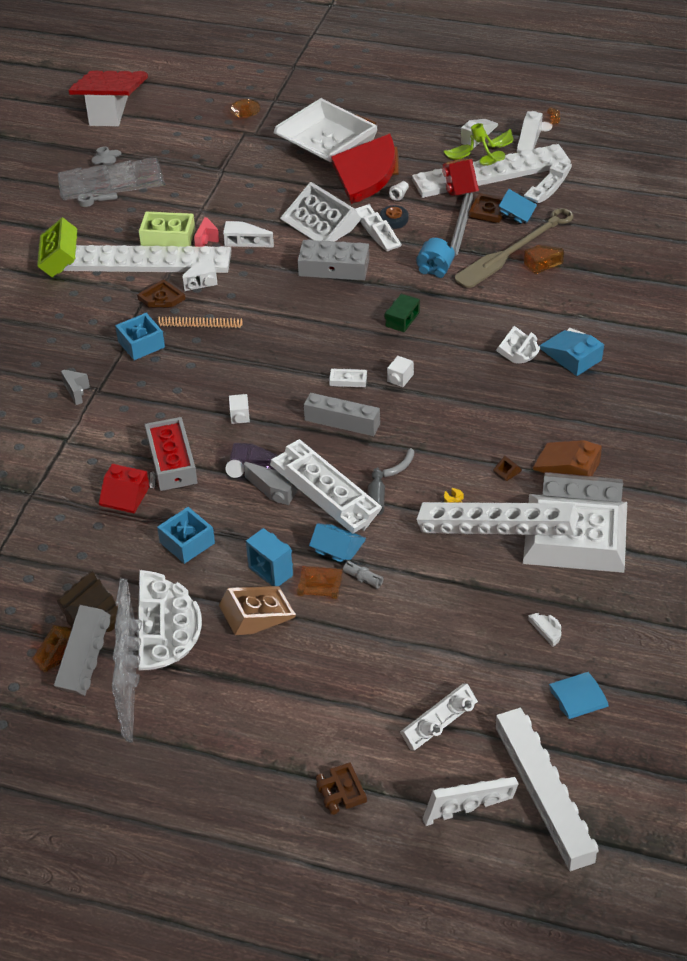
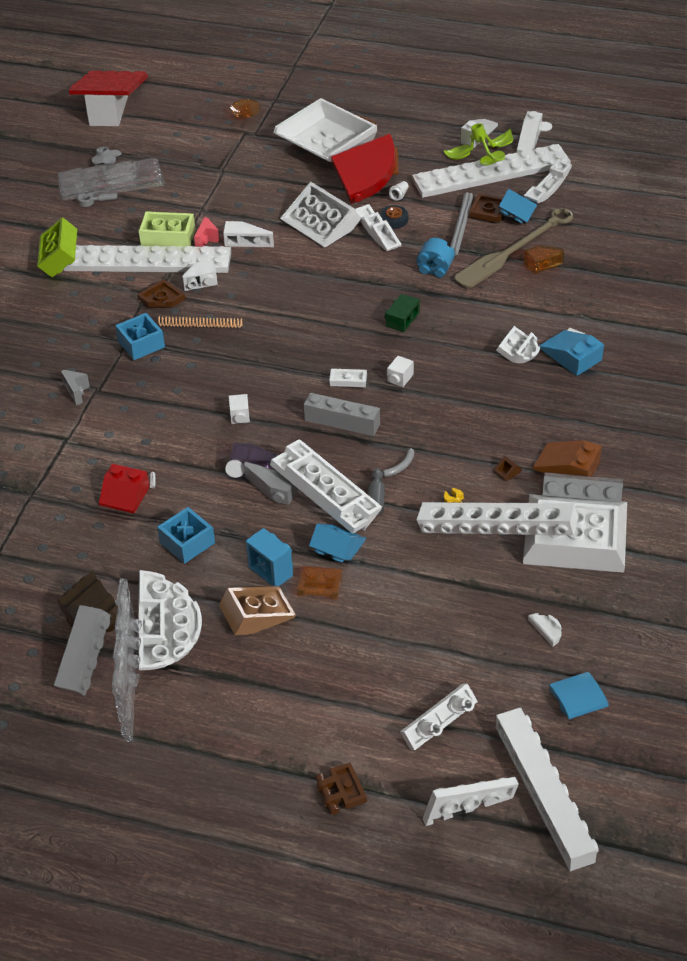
clear orange slope [33,625,72,672] -> none
brick [145,417,198,491] -> none
light grey brick [298,240,369,280] -> none
light grey pin [343,561,384,589] -> none
red slope [442,159,479,195] -> none
clear orange arm [547,107,560,125] -> none

